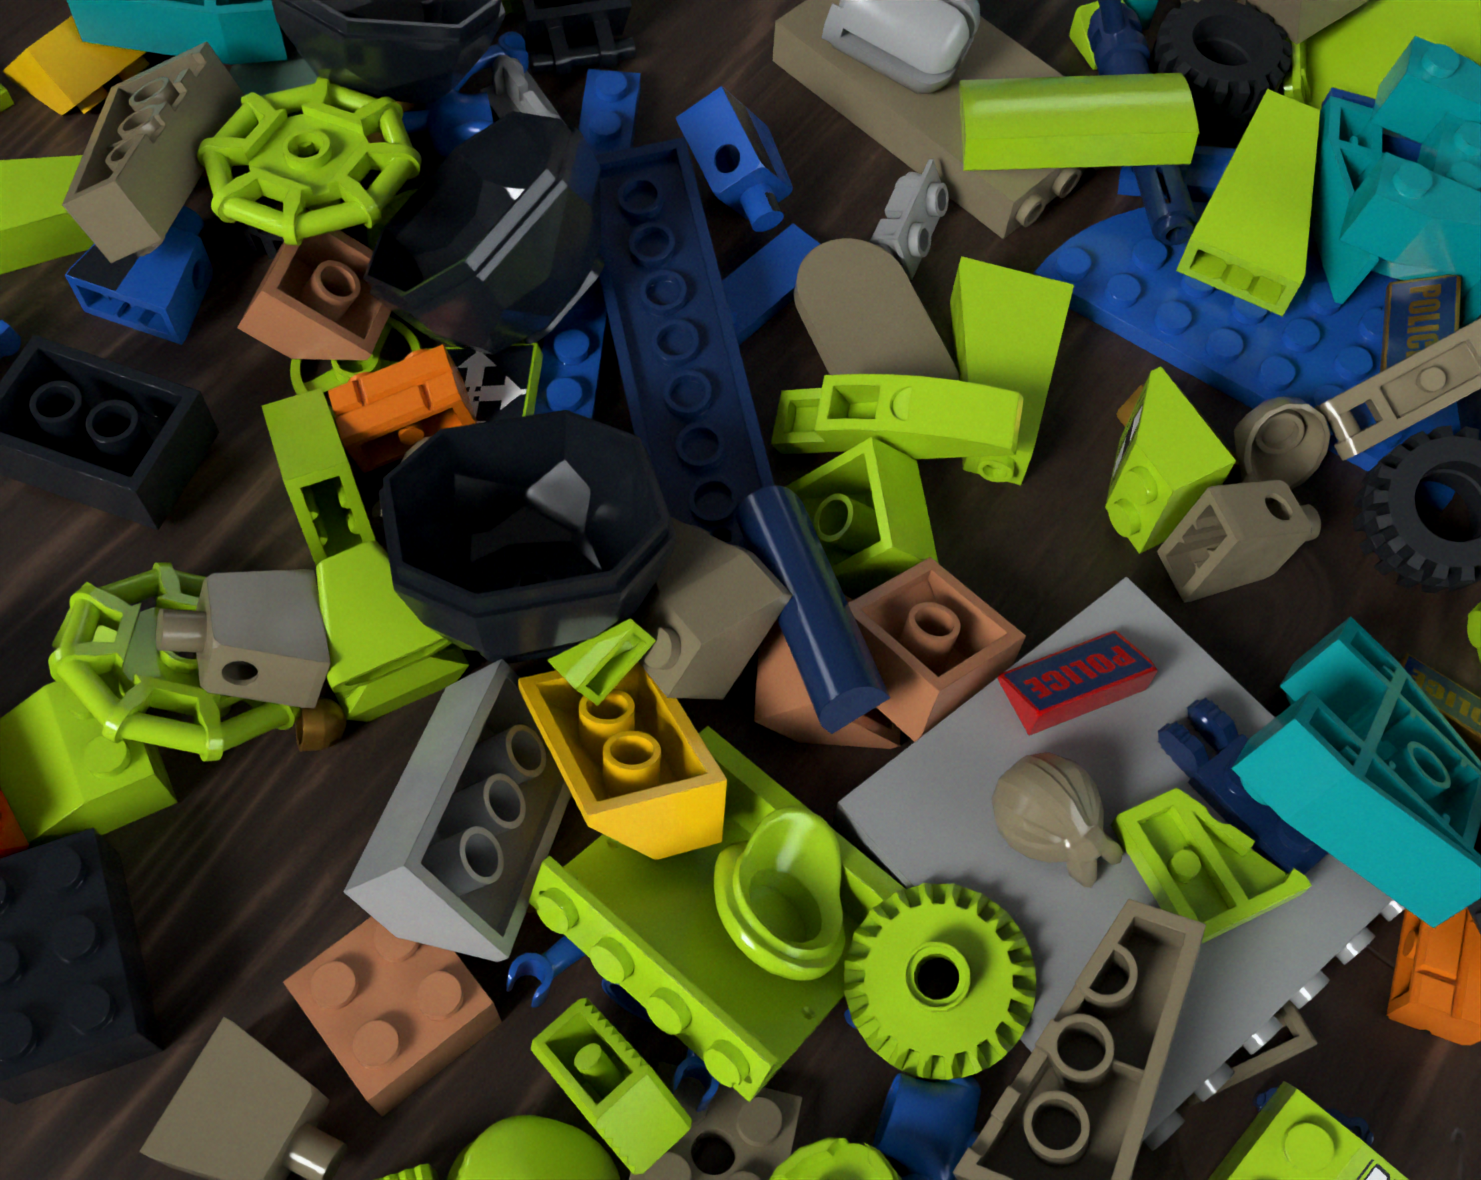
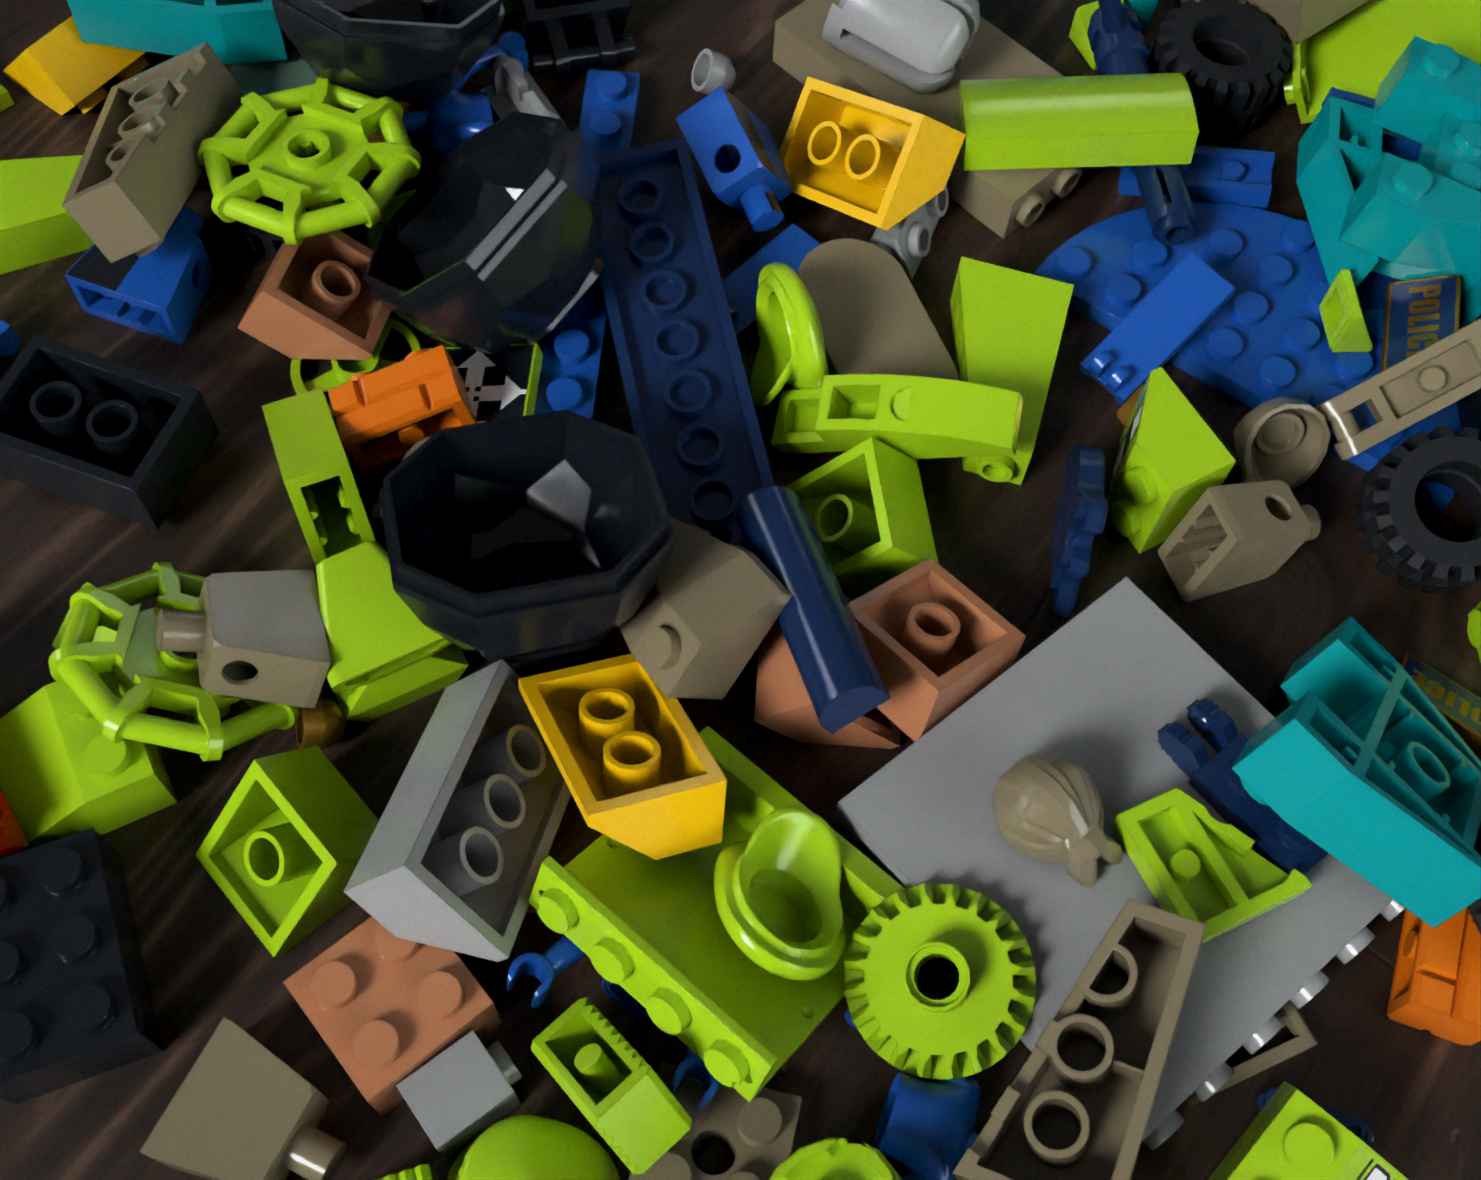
lime piece [547,618,656,706] -> none
slope [997,630,1158,736] -> none
lime slope [1176,89,1320,317] -> none
none -> lime slope [195,745,379,958]
none -> light grey brick [395,1030,522,1160]
none -> light grey hinge [691,48,736,95]
none -> lime piece [749,262,829,407]
none -> yellow slope [779,76,966,231]
none -> dark blue tile [1049,444,1108,618]
none -> blue hinge [1080,251,1235,406]
none -> lime slope [1319,269,1373,353]

